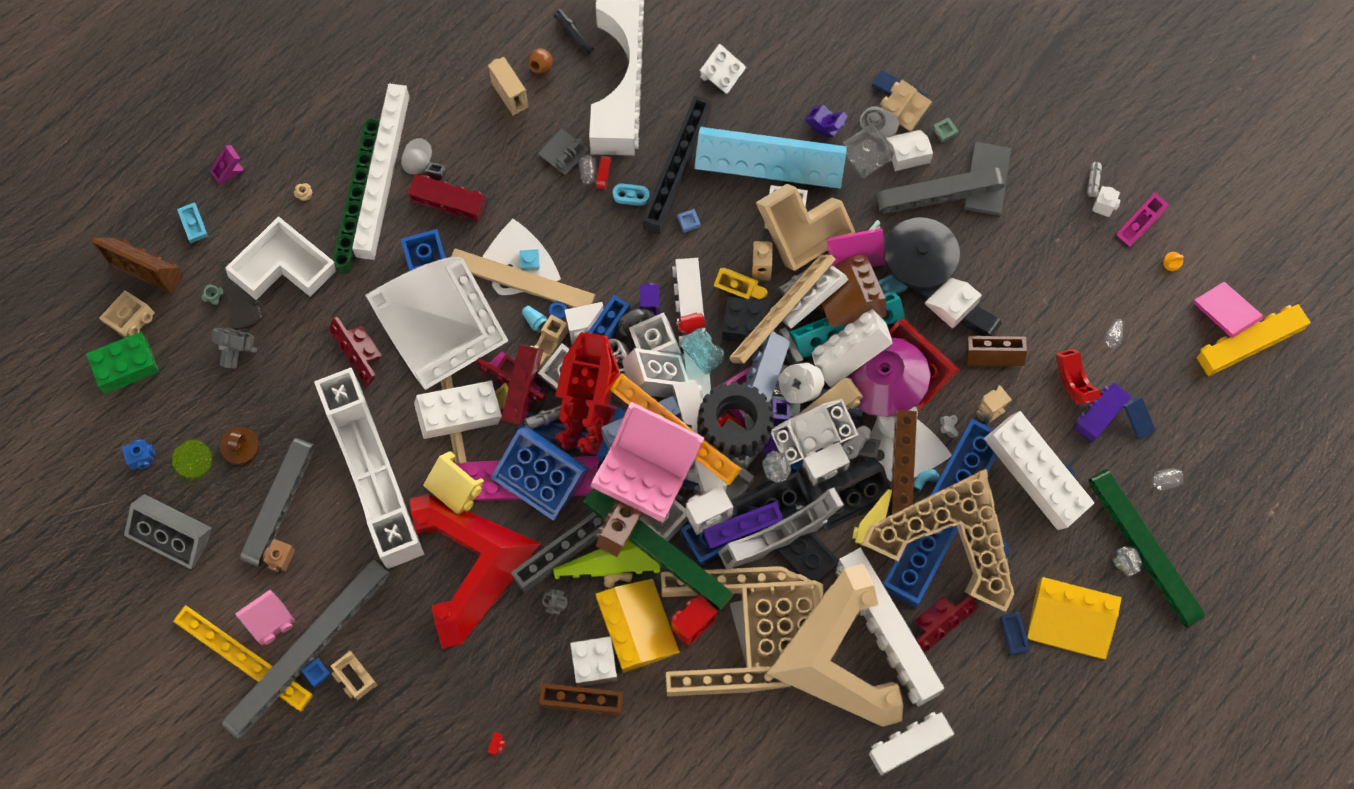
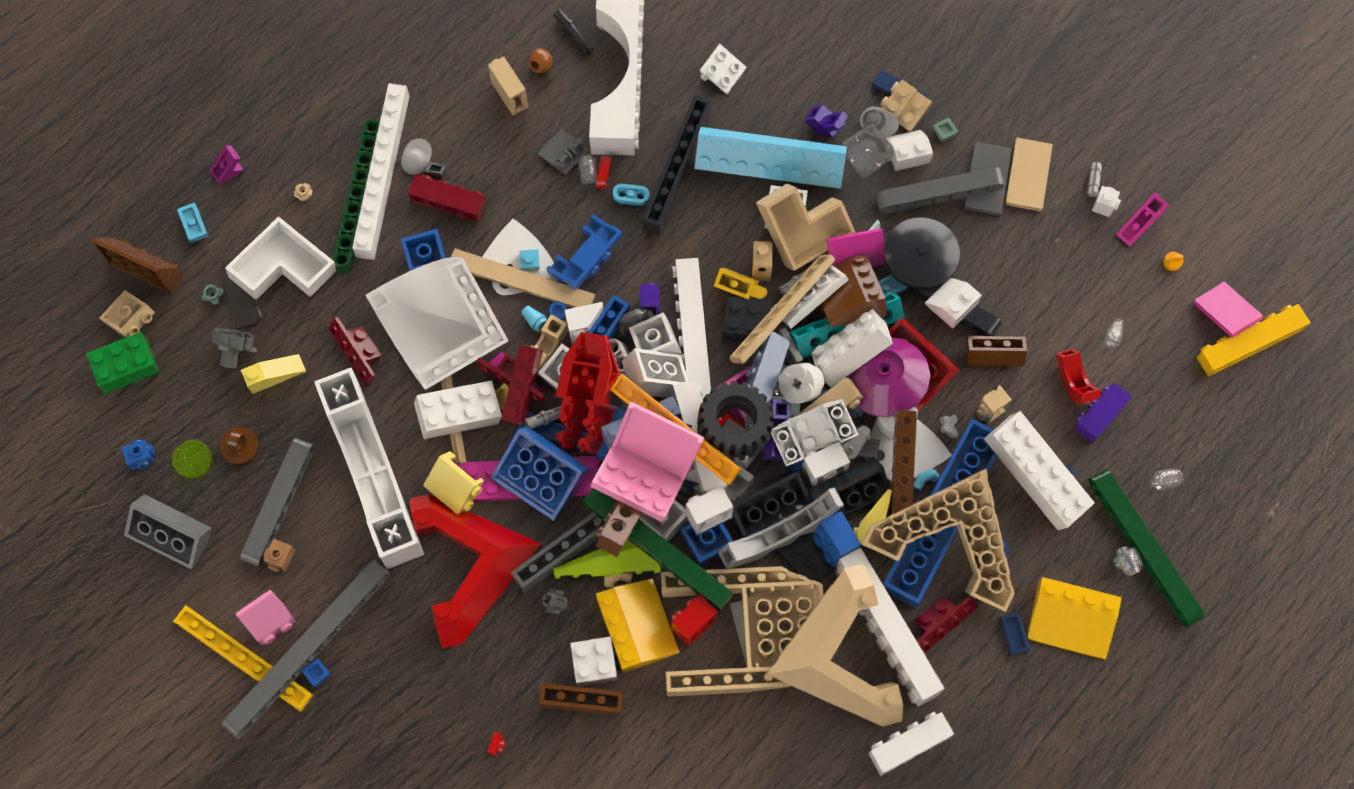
tan window [331,651,377,700] -> none
red brick [676,312,706,335] -> none
medium blue tile [677,209,701,233] -> none
clear light blue brick [681,328,724,375] -> none
dark purple plate [702,502,783,549] -> none
clear head [763,451,791,482] -> none
dark blue tile [1123,396,1156,439] -> none
none -> light yellow slope [241,354,306,394]
none -> blue bracket [547,214,622,290]
none -> blue brick [813,511,861,568]
none -> tan tile [1005,138,1053,212]

